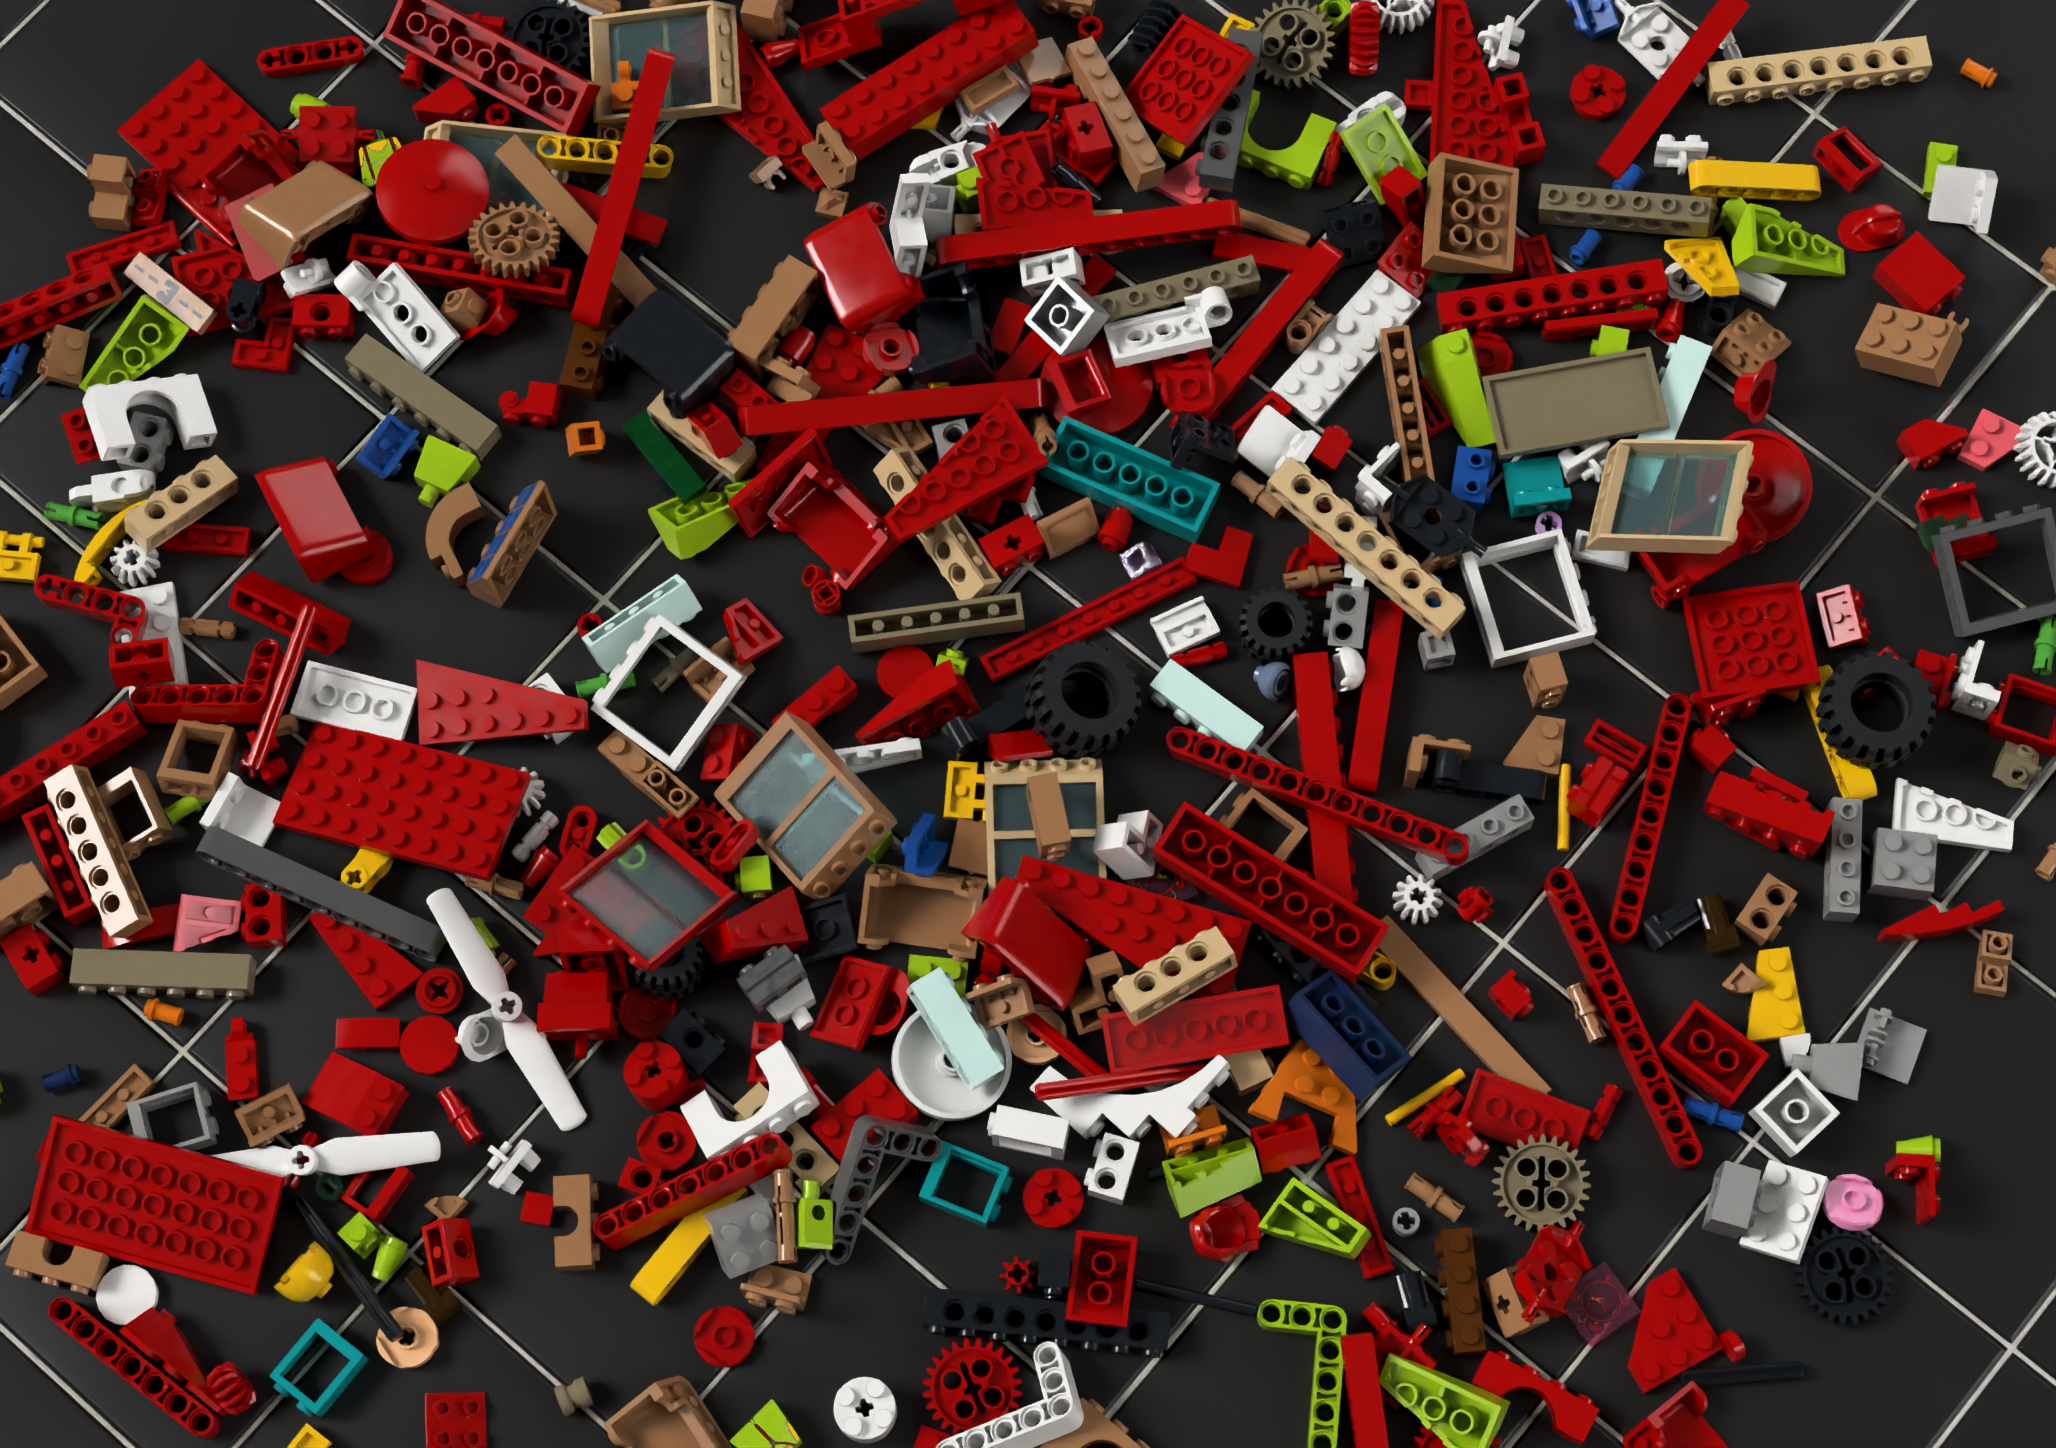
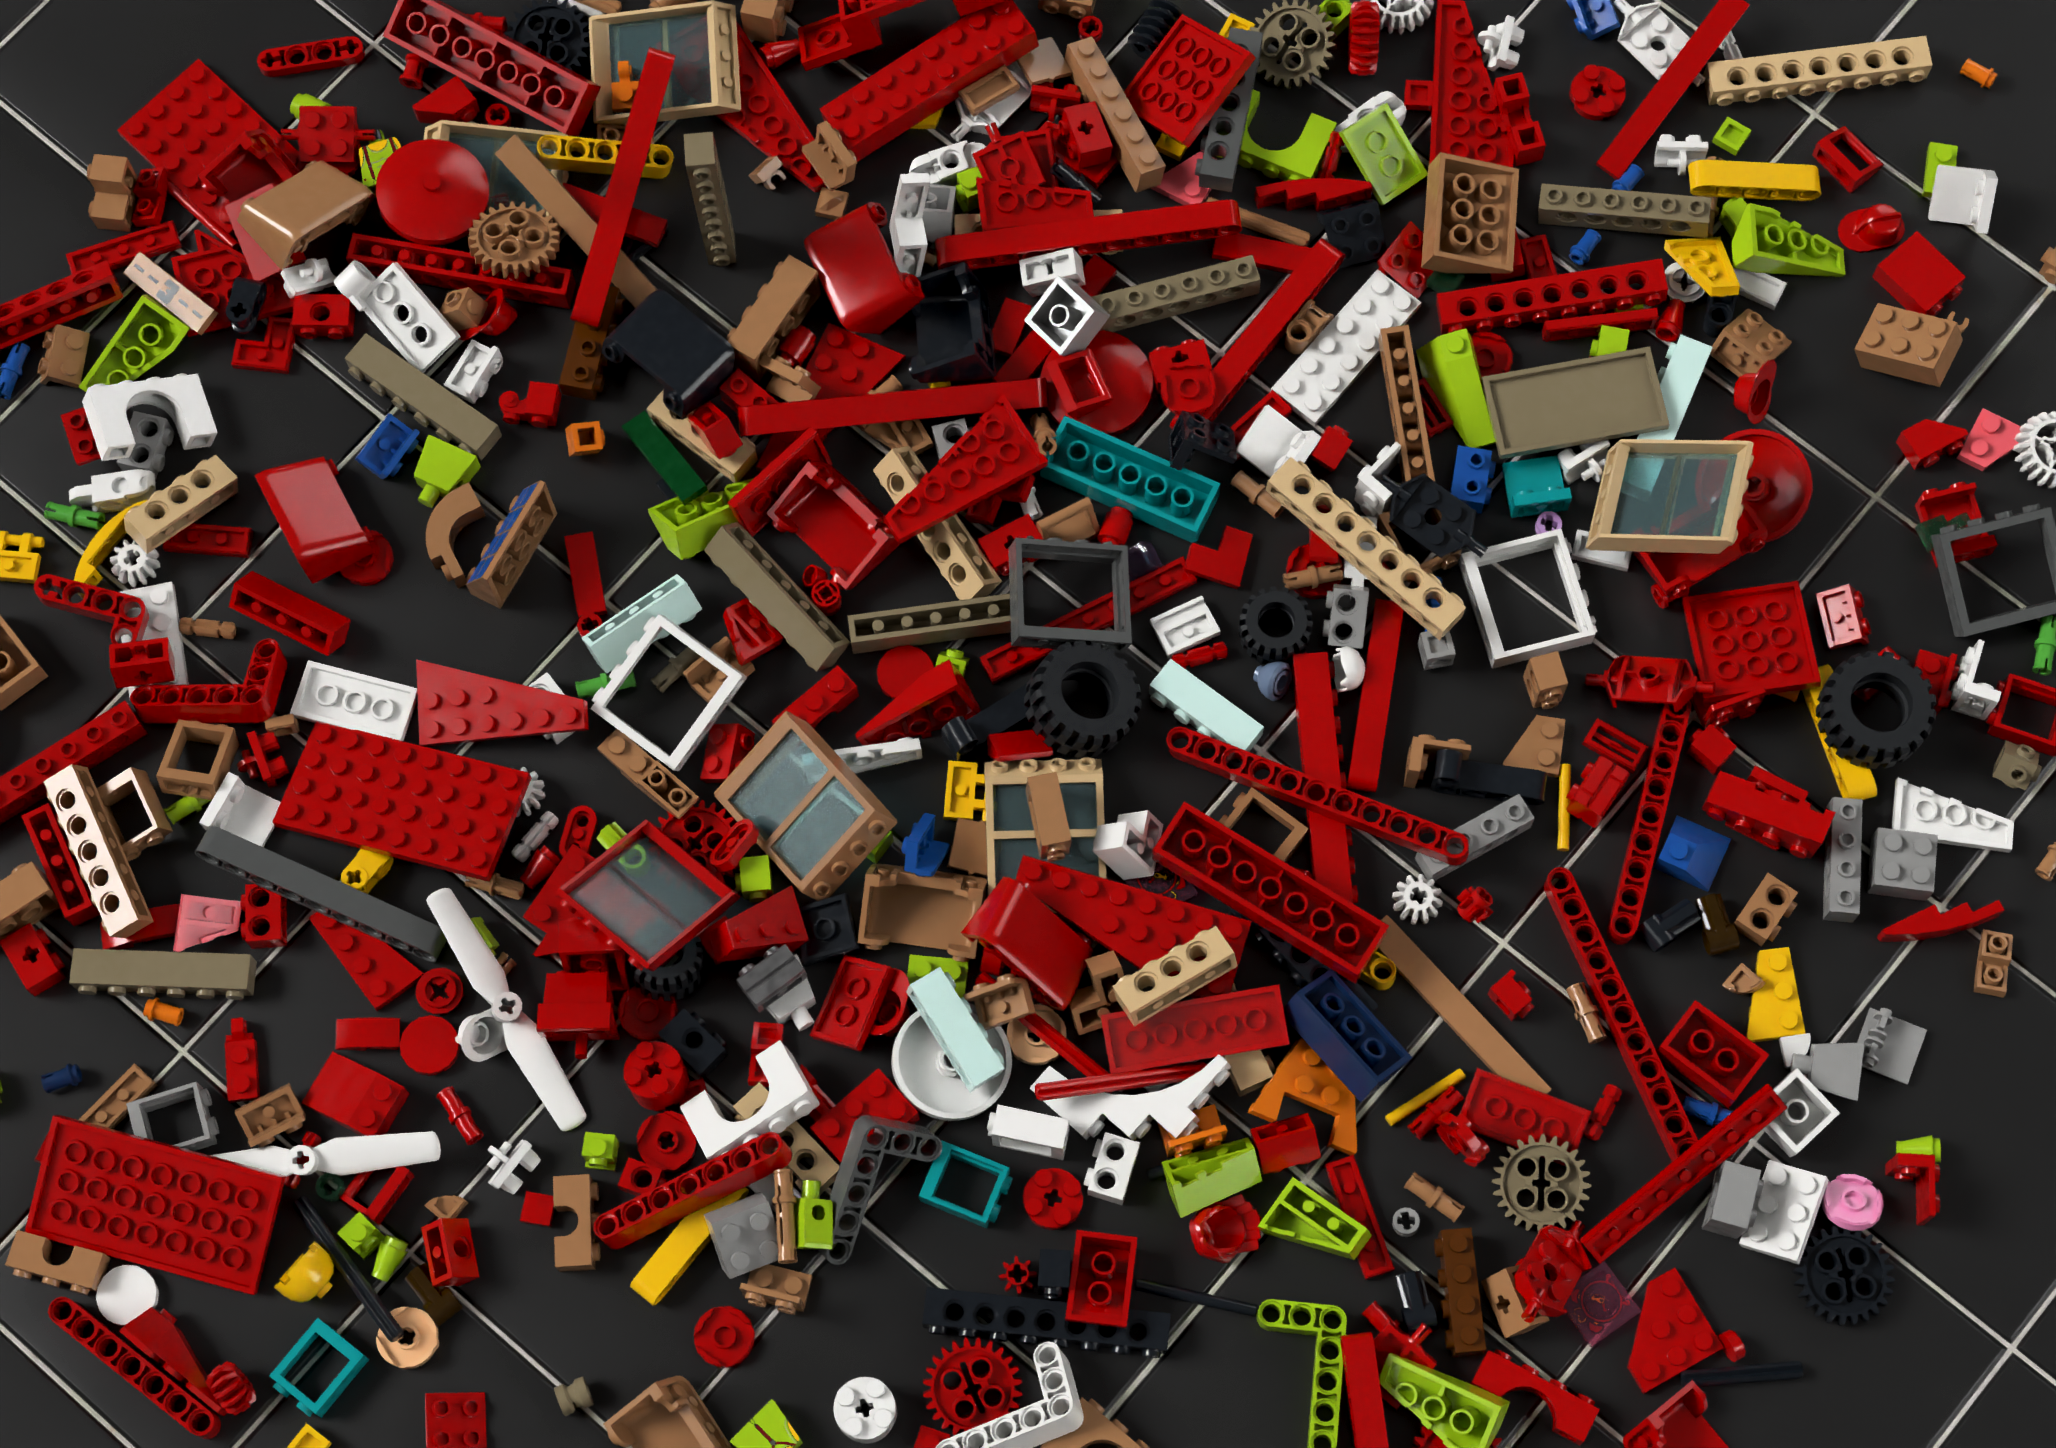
red axle [246,604,318,770] -> none
red plate [861,322,919,376] -> none
white hinge [1103,286,1233,368] -> none
red slope [1378,165,1426,229] -> none
none -> white bracket [443,339,503,404]
none -> red tile [564,531,607,619]
none -> lime brick [582,1132,619,1171]
none -> dark tan brick [684,132,737,267]
none -> dark tan brick [704,522,851,672]
none -> dark grey window [1008,535,1132,653]
none -> red slope [1254,178,1372,211]
none -> red tile [1579,1084,1787,1264]
none -> red plate [1585,655,1715,712]
none -> blue slope [1653,815,1731,892]
none -> lime plate [1712,117,1752,156]

